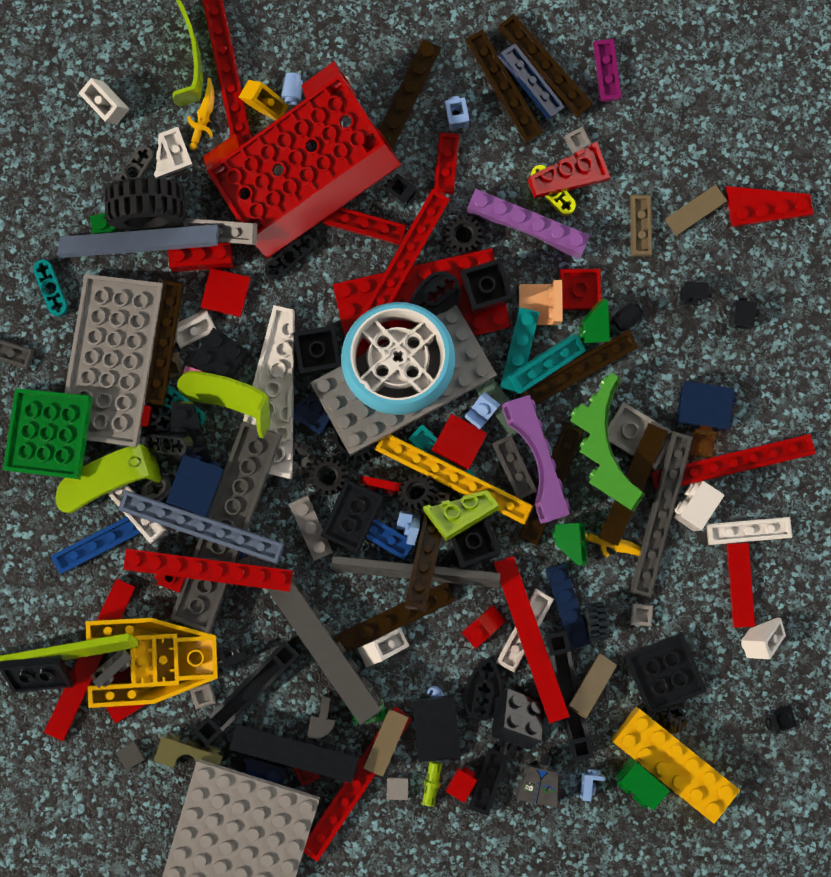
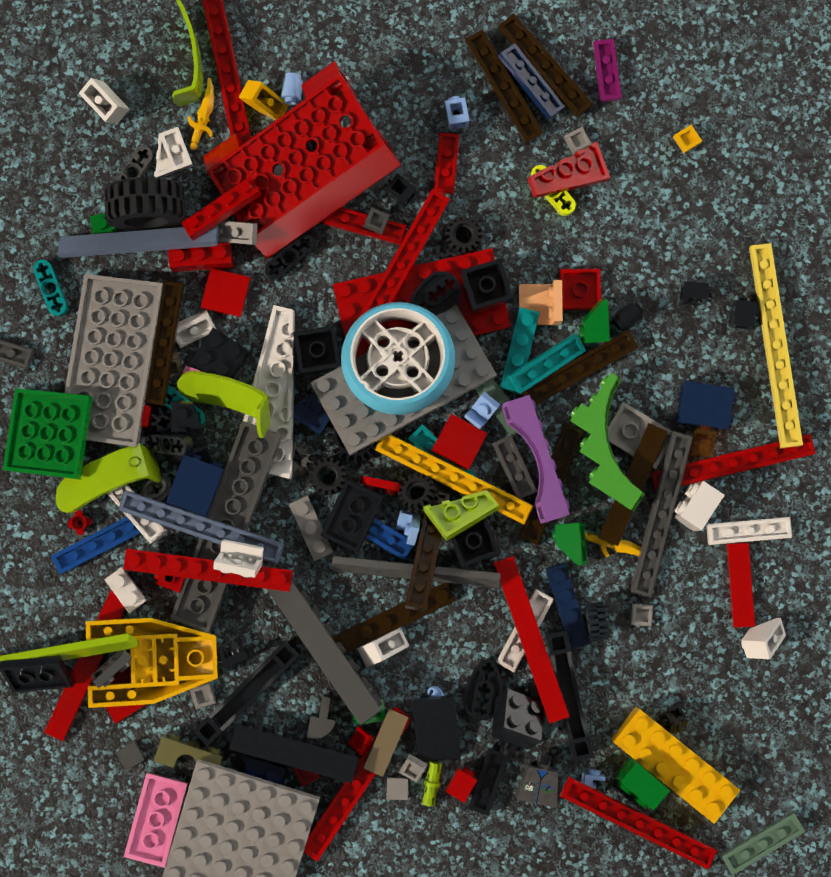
dark brown plate [379,39,441,151] -> none
red slope [461,605,506,649] -> none
medium lavender arch [467,188,590,259] -> none
dark tan tile [567,654,617,718] -> none
black plate [623,632,707,715] -> none
dark tan tile [630,195,652,257] -> none
dark tan tile [665,184,727,236] -> none
red wing [725,186,814,228] -> none
black bracket [764,705,797,735] -> none
none -> red plate [67,510,93,535]
none -> white plate [104,567,147,613]
none -> bright pink plate [124,772,188,868]
none -> red plate [181,176,262,241]
none -> white bracket [213,539,264,578]
none -> red tile [347,726,376,756]
none -> dark grey tile [363,207,390,235]
none -> light grey tile [399,754,428,783]
none -> red tile [559,776,718,870]
none -> yellow plate [673,124,702,154]
none -> sand green plate [720,812,805,875]
none -> light yellow plate [749,243,803,449]

